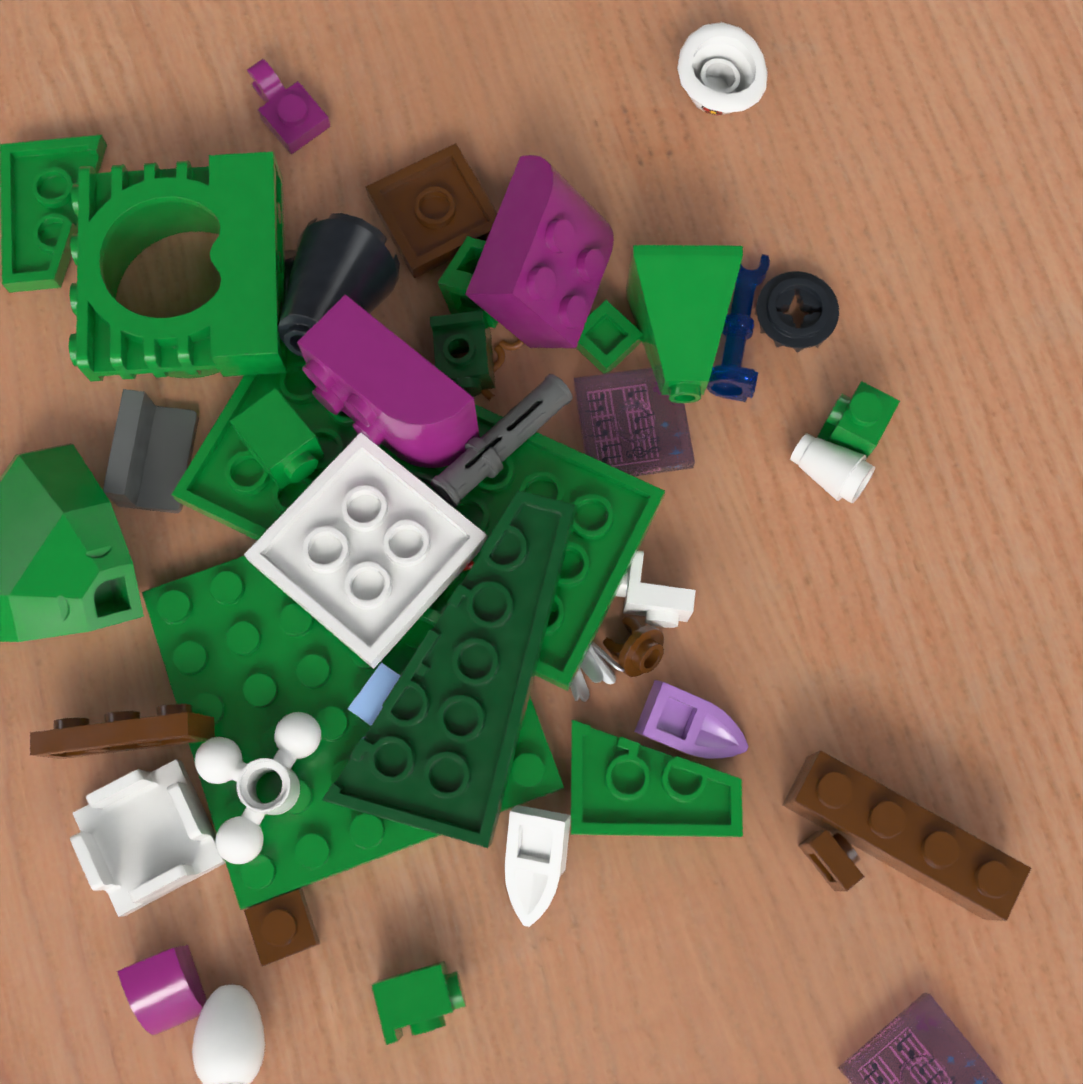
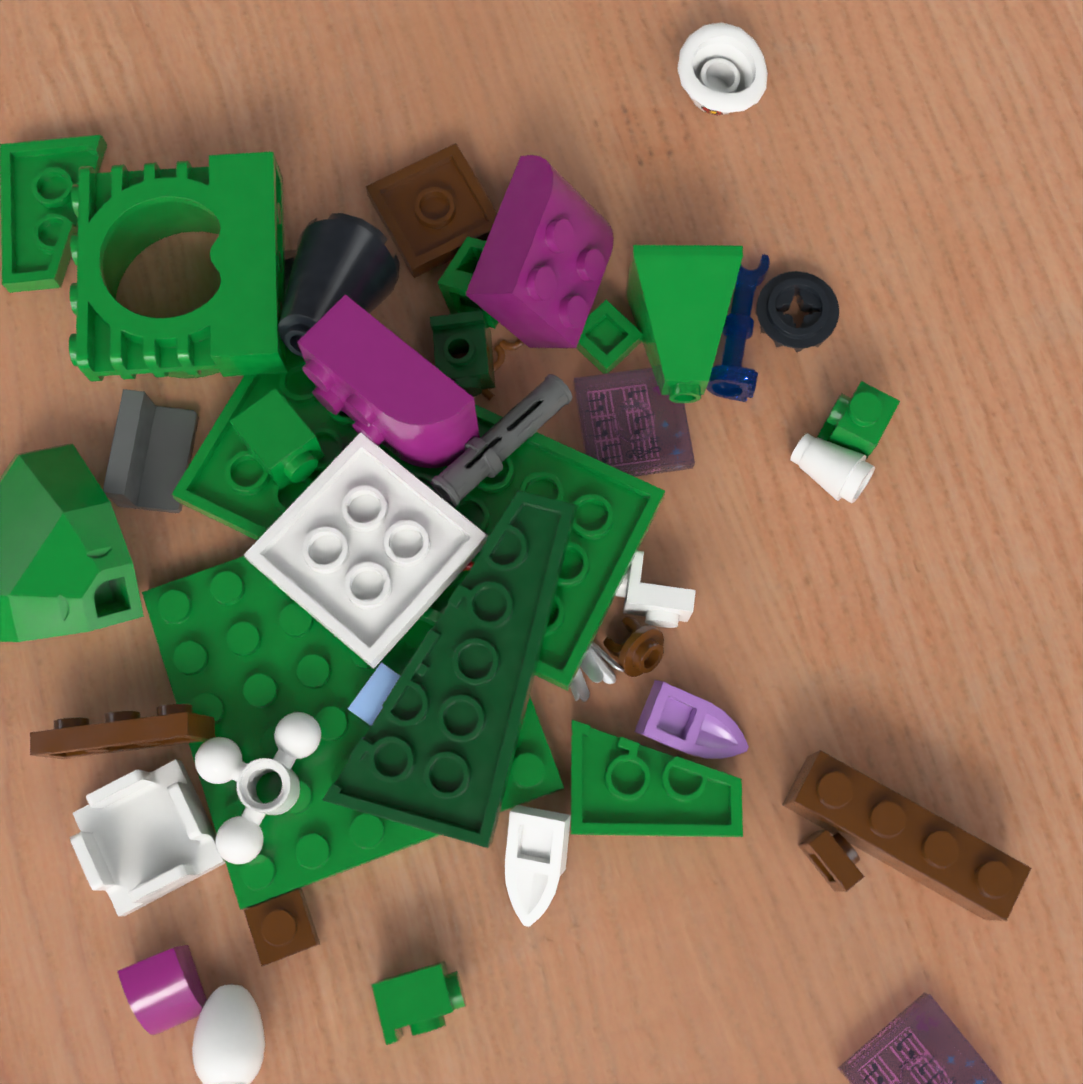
magenta plate [247,59,331,155] -> none

